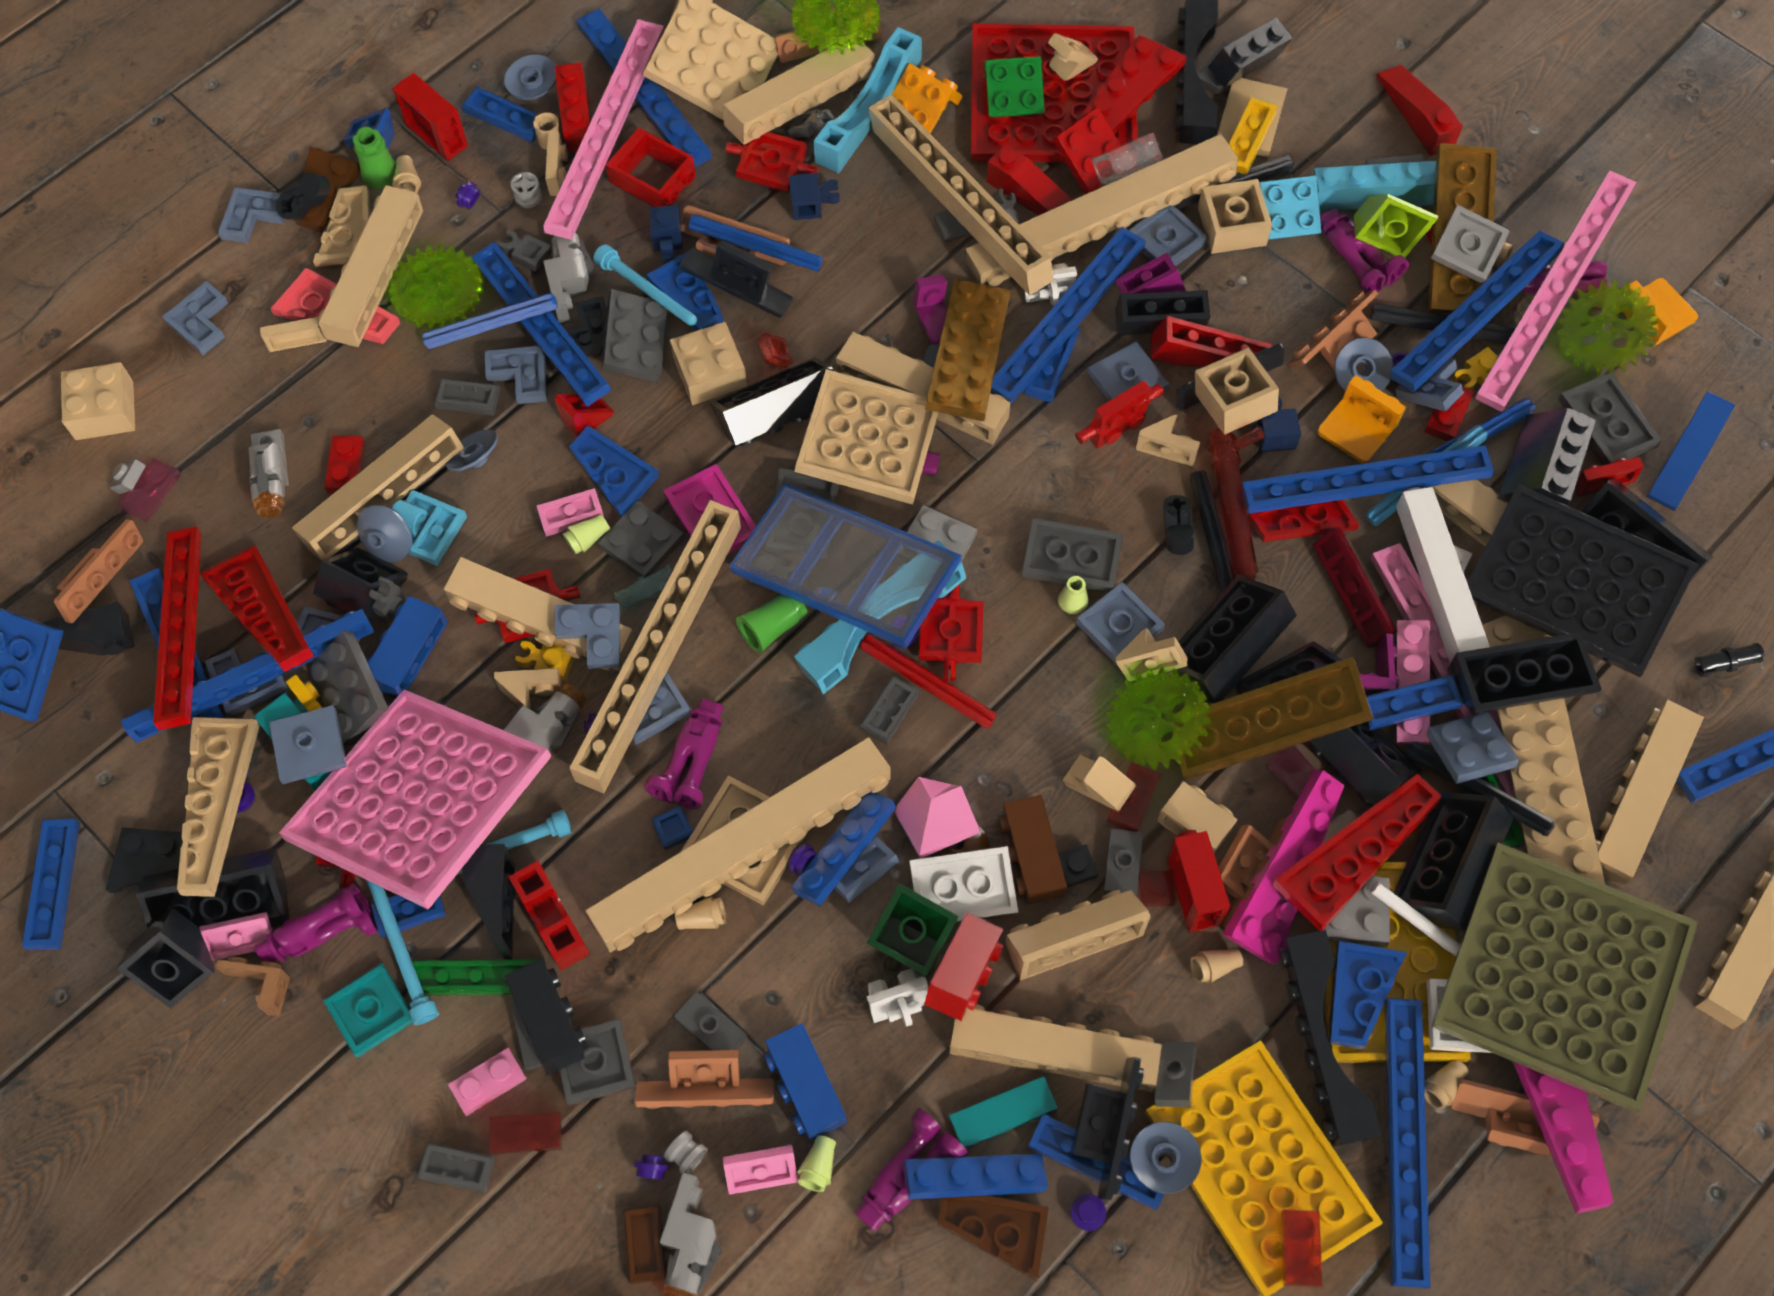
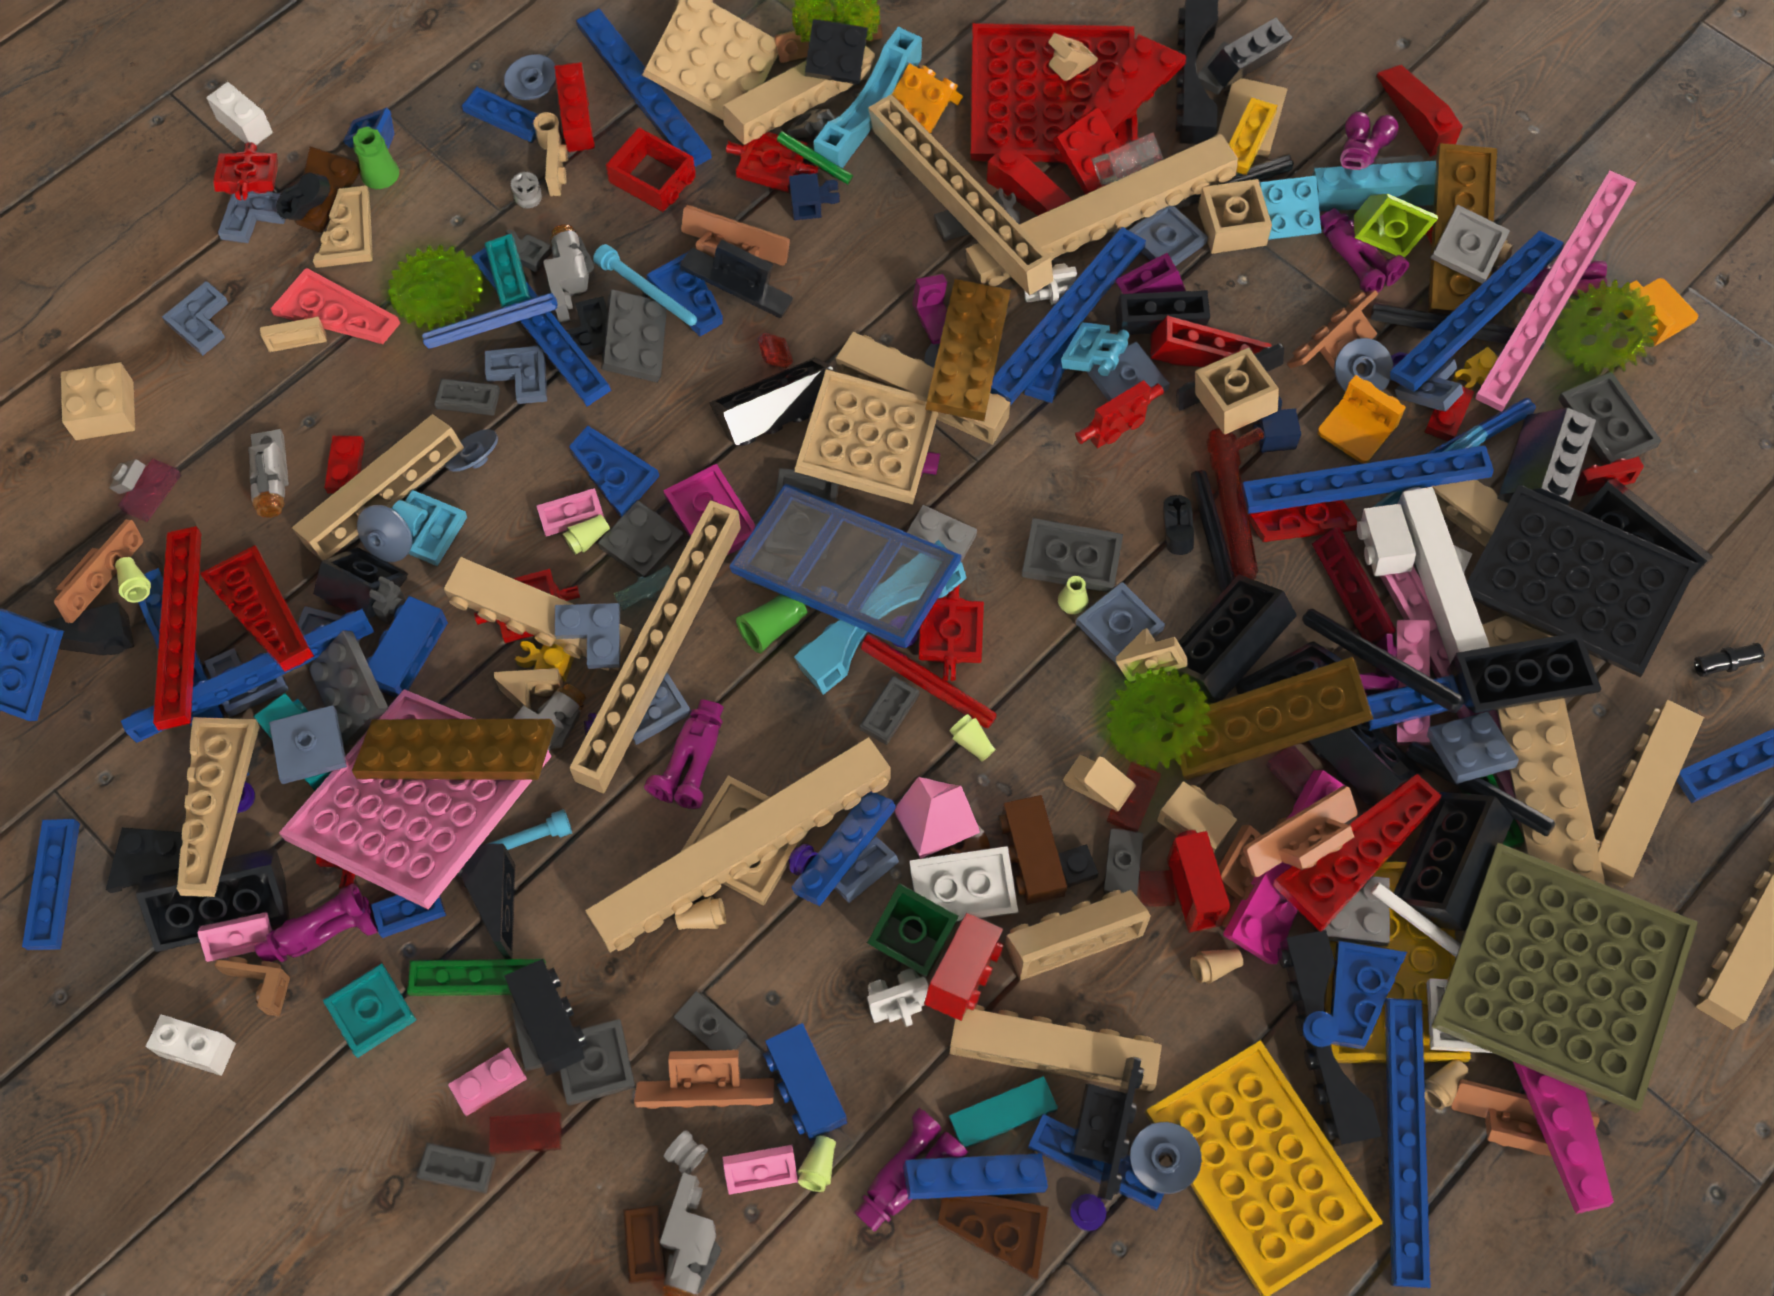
black slope [117,908,216,1009] -> none
yellow plate [286,675,322,712] -> none
tan brick [318,185,423,347] -> none
medium azure piece [366,880,439,1025] -> none
red window [392,72,468,162] -> none
tan cone [392,155,421,193] -> none
dark purple plate [455,181,481,209] -> none
red arch [509,860,590,971] -> none
bright pink plate [543,19,664,240] -> none
red slope [555,394,615,437] -> none
dark purple plate [633,1154,669,1179] -> none
dark blue brick [649,205,683,261] -> none
blue tile [651,806,693,850] -> none
tan brick [670,322,747,405] -> none
blue axle [688,214,823,272] -> none
green bracket [983,56,1044,118] -> none
tan slope [1136,414,1200,467] -> none
dark grey plate [1155,1041,1196,1108] -> none
clear red plate [1281,1209,1322,1288] -> none
blue slope [1647,391,1735,511] -> none
none -> yellowish green cone [115,557,151,603]
none -> white brick [146,1014,236,1076]
none -> white brick [206,82,273,146]
none -> red plate [213,142,278,201]
none -> pearl gold plate [352,719,555,780]
none -> teal tile [485,234,531,308]
none -> green bar [777,131,853,185]
none -> black plate [805,19,868,85]
none -> yellowish green cone [949,714,996,762]
none -> medium azure plate [1061,322,1129,376]
none -> nougat bracket [1243,786,1358,877]
none -> black axle [1302,609,1464,713]
none -> blue plate [1302,1011,1338,1047]
none -> magenta piece [1340,111,1398,170]
none -> white brick [1357,504,1416,576]

